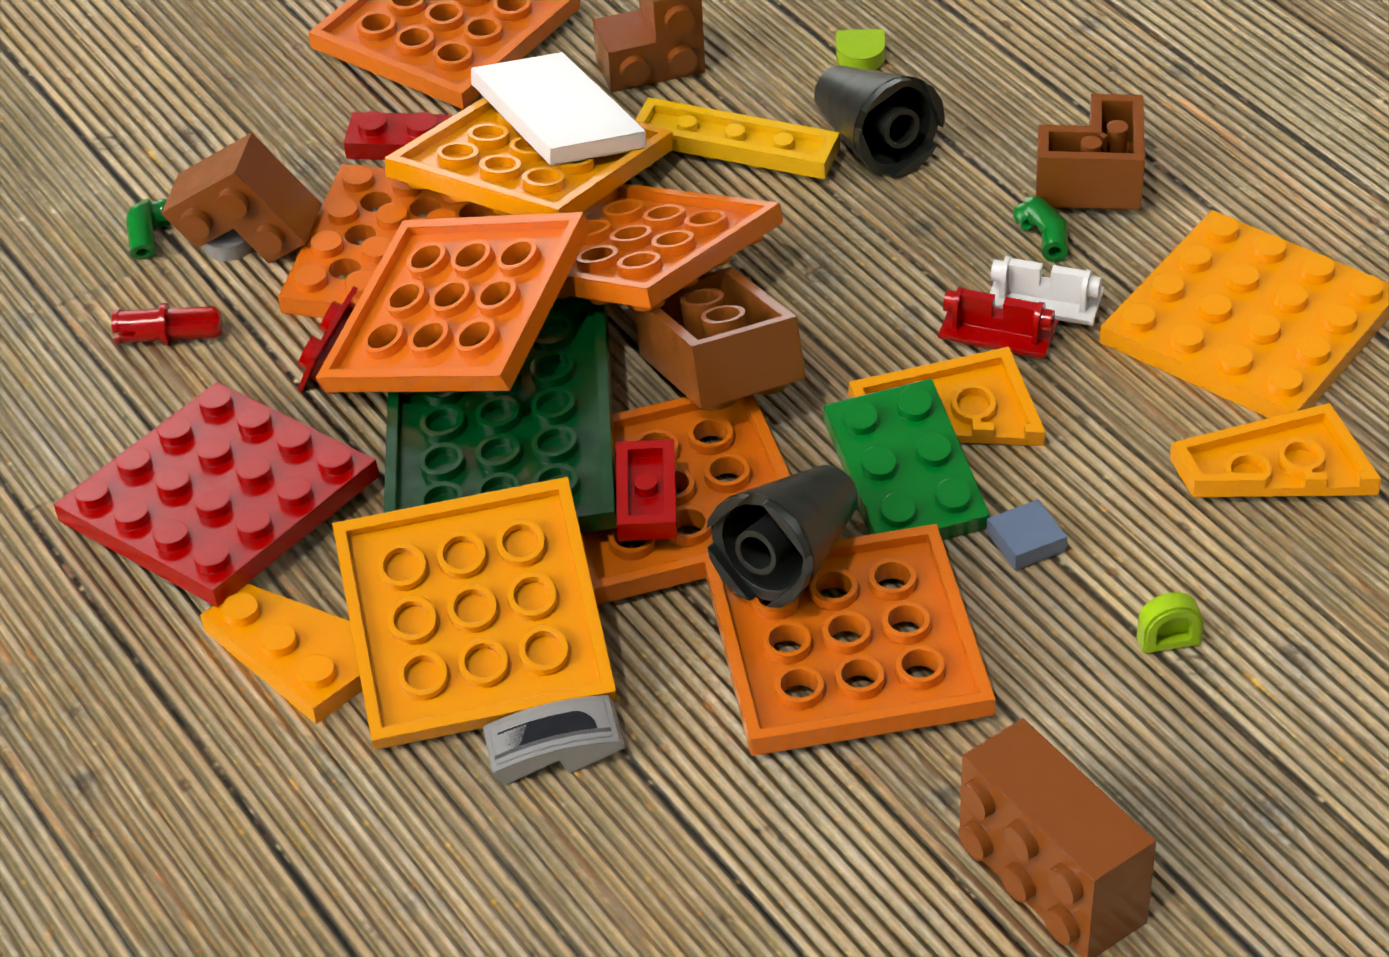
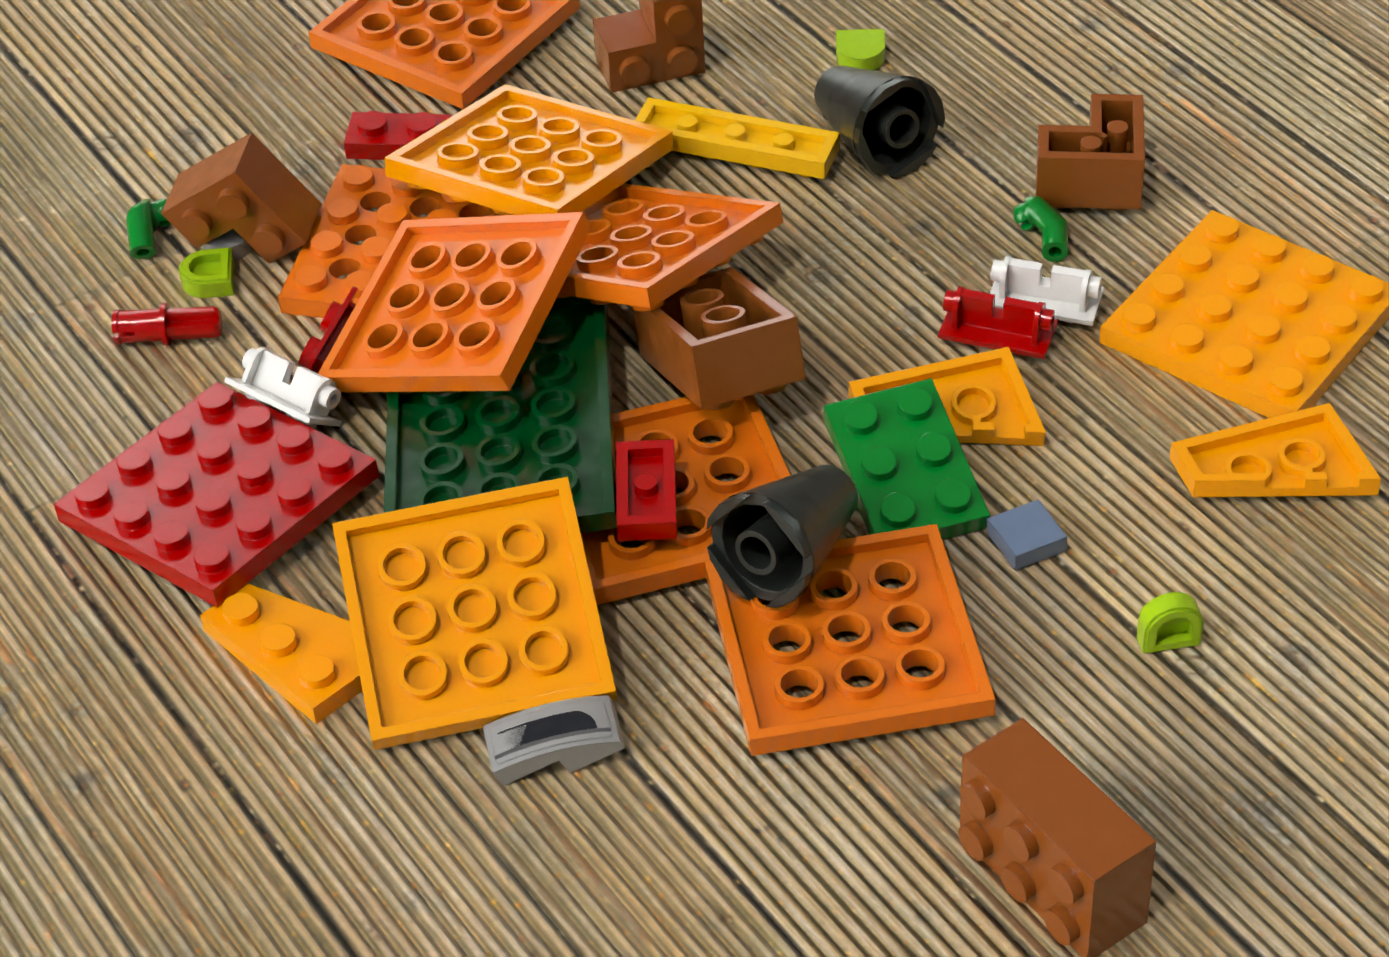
white tile [471,52,646,166] -> none
none -> lime tile [179,247,235,298]
none -> white hinge [224,347,342,429]

